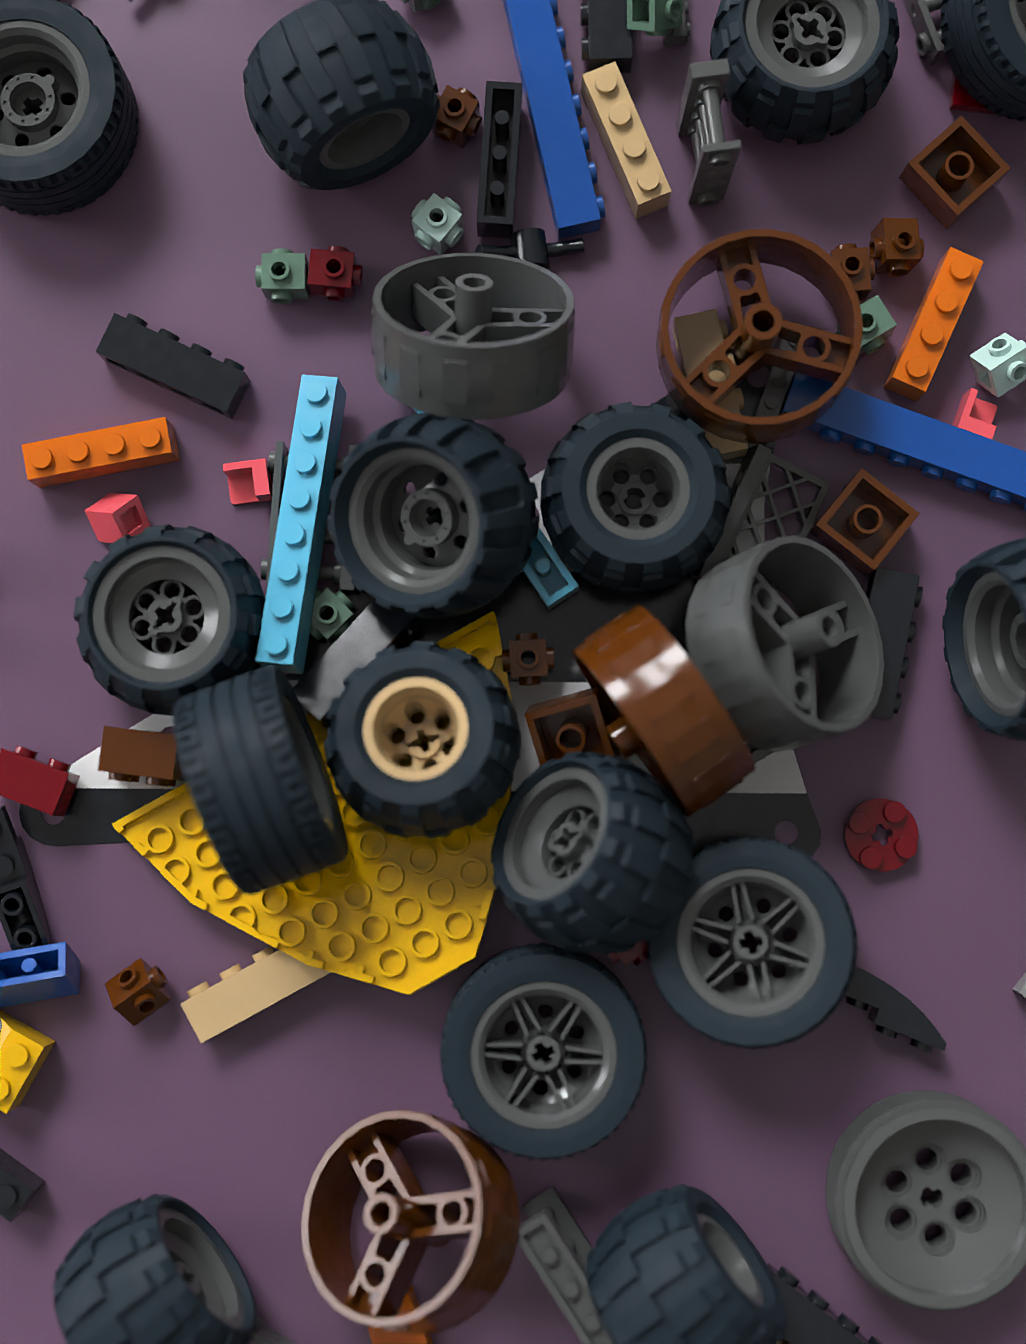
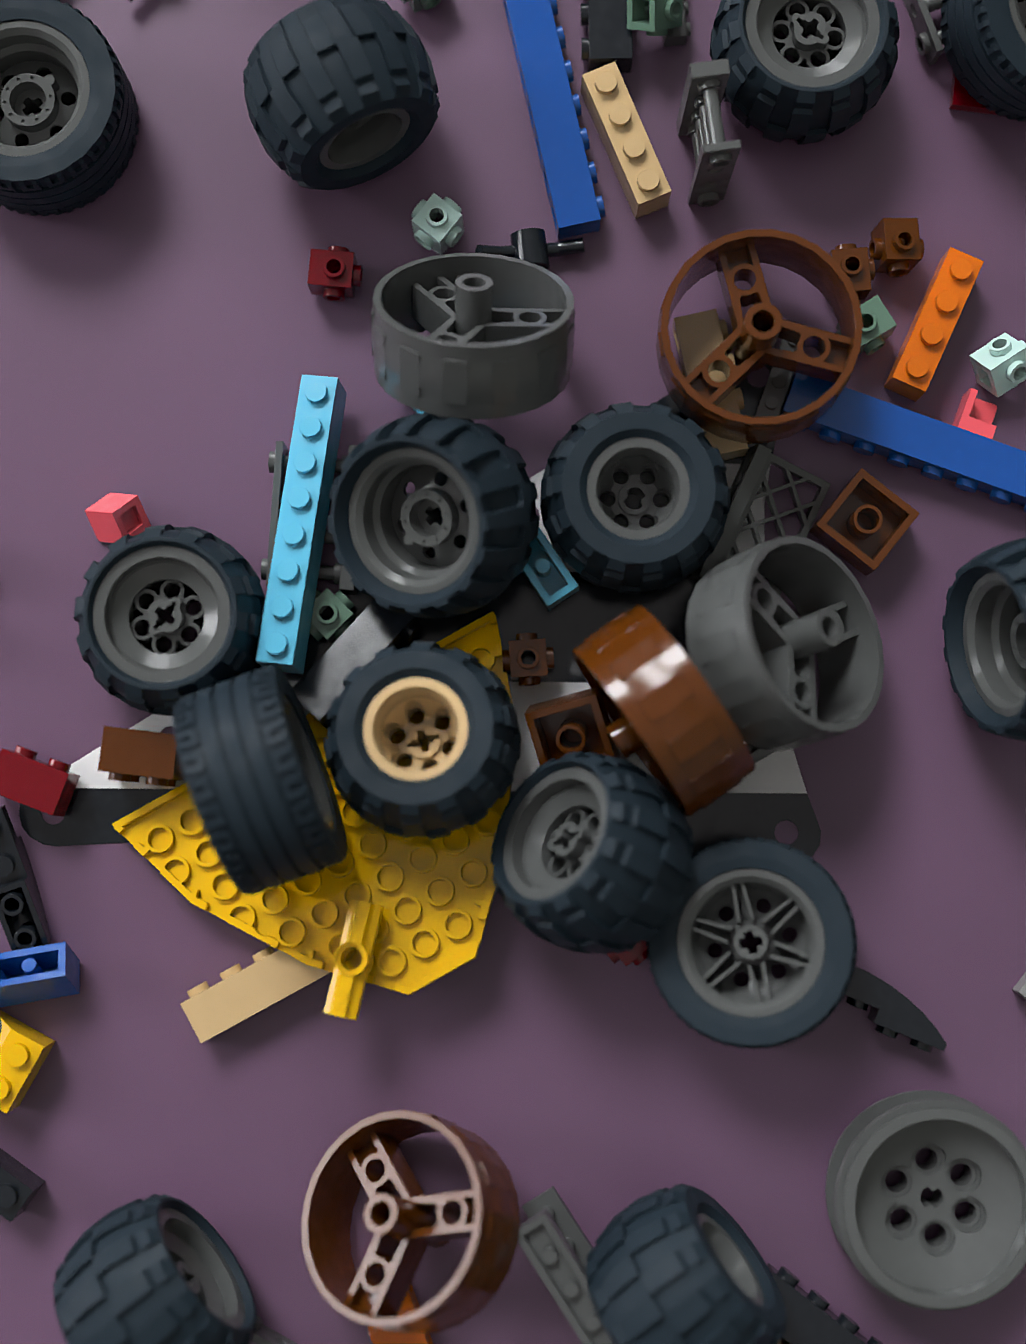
orange brick [21,417,180,488] -> none
black brick [96,313,251,419] -> none
reddish brown brick [104,958,170,1026] -> none
coral panel [222,458,273,505] -> none
sand green brick [255,248,309,304] -> none
reddish brown brick [432,85,482,148] -> none
wheel [440,942,648,1161] -> none
black brick [477,81,522,238] -> none
dark red plate [843,798,919,872] -> none
black brick [865,567,923,721] -> none
reddish brown brick [899,115,1011,229] -> none
none -> yellow piece [324,899,384,1020]

